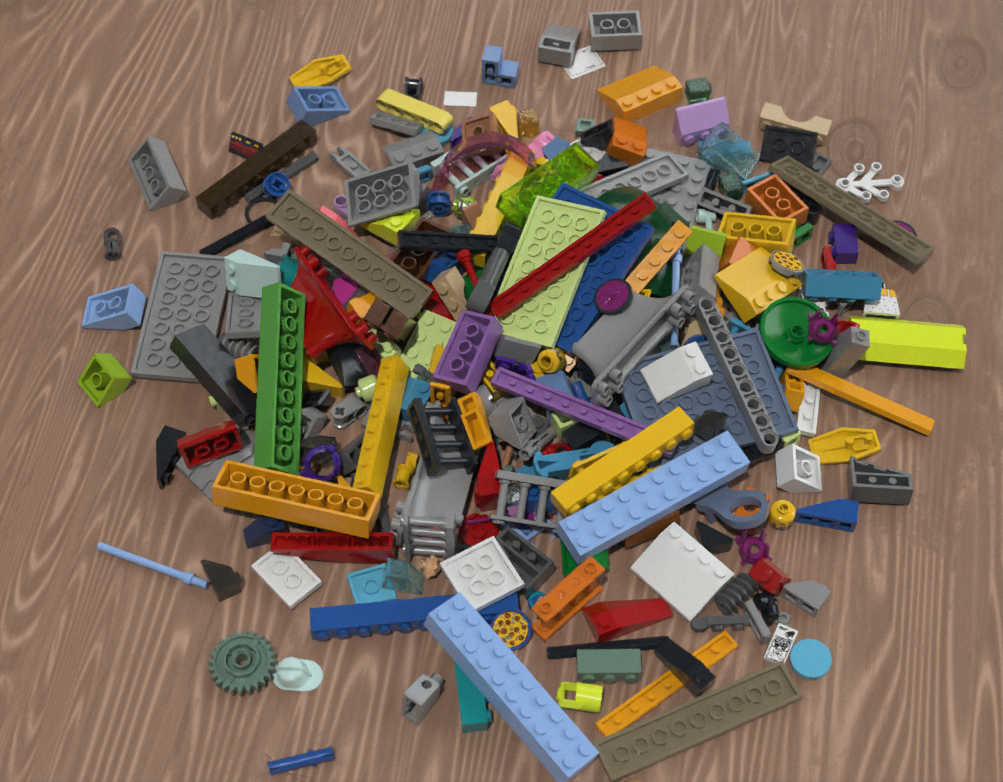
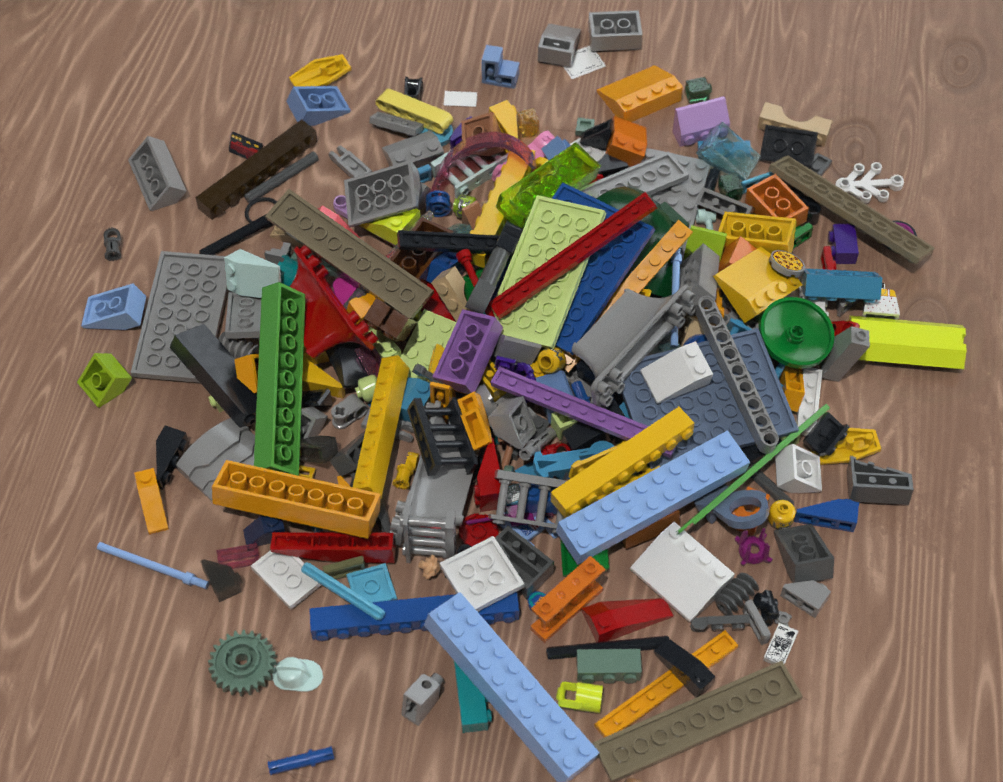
red slope [177,419,244,469] -> none
blue wheel [262,172,290,199] -> none
dark purple piece [300,444,342,482] -> none
clear light blue slope [381,558,424,595] -> none
tile [490,608,532,650] -> none
magenta wheel [594,278,633,315] -> none
clear smoke slope [693,410,729,442] -> none
black slope [694,521,734,555] -> none
red torso [748,554,792,595] -> none
light orange tile [786,366,935,436] -> none
medium azure tile [789,639,832,680] -> none
magenta piece [807,308,840,345] -> none
none -> light orange slope [134,468,169,535]
none -> clear pink tile [216,543,259,571]
none -> medium azure axle [301,562,385,620]
none -> olive tile [323,556,365,580]
none -> bright green piece [676,403,830,535]
none -> dark grey axle [748,465,794,506]
none -> dark grey slope [774,524,834,583]
none -> black bracket [803,412,850,457]

